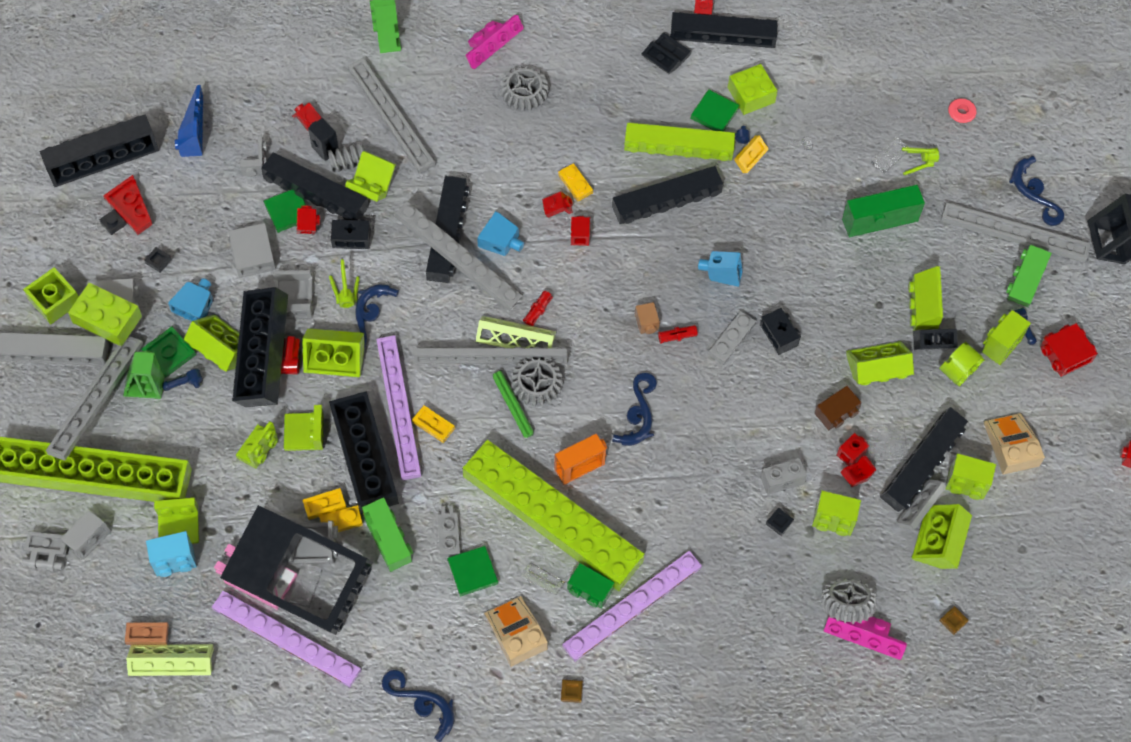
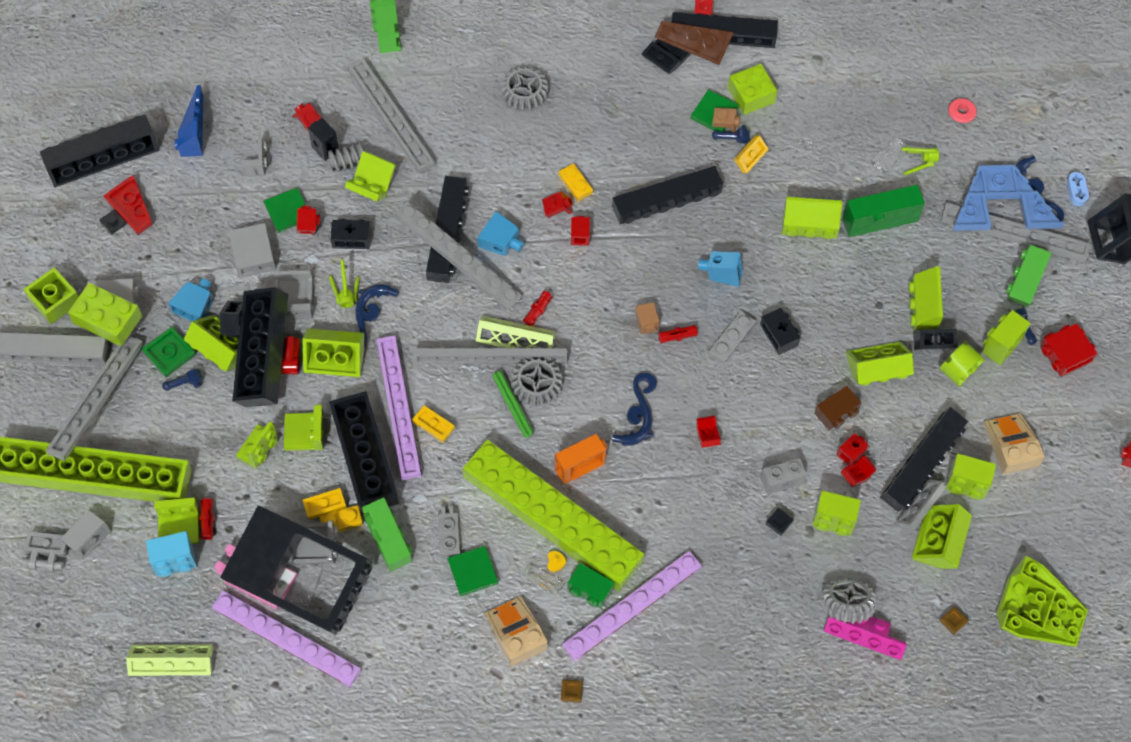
bright green wedge [123,351,165,399] -> none
nougat plate [125,622,169,645] -> none
black plate [144,247,172,273] -> none
black brick [261,152,369,220] -> none
dark blue plant [382,670,454,742] -> none
dark pink bracket [466,15,524,69] -> none
lime brick [624,123,735,161] -> none
none -> red pin [199,498,215,540]
none -> black brick [220,300,243,337]
none -> yellow piece [547,551,566,572]
none -> reddish brown wing [654,21,734,65]
none -> red bracket [696,416,721,448]
none -> medium nougat bracket [712,108,740,132]
none -> lime slope [782,197,842,239]
none -> medium blue wing [953,165,1064,231]
none -> lime wedge [996,556,1088,647]
none -> light blue beam [1067,172,1089,206]

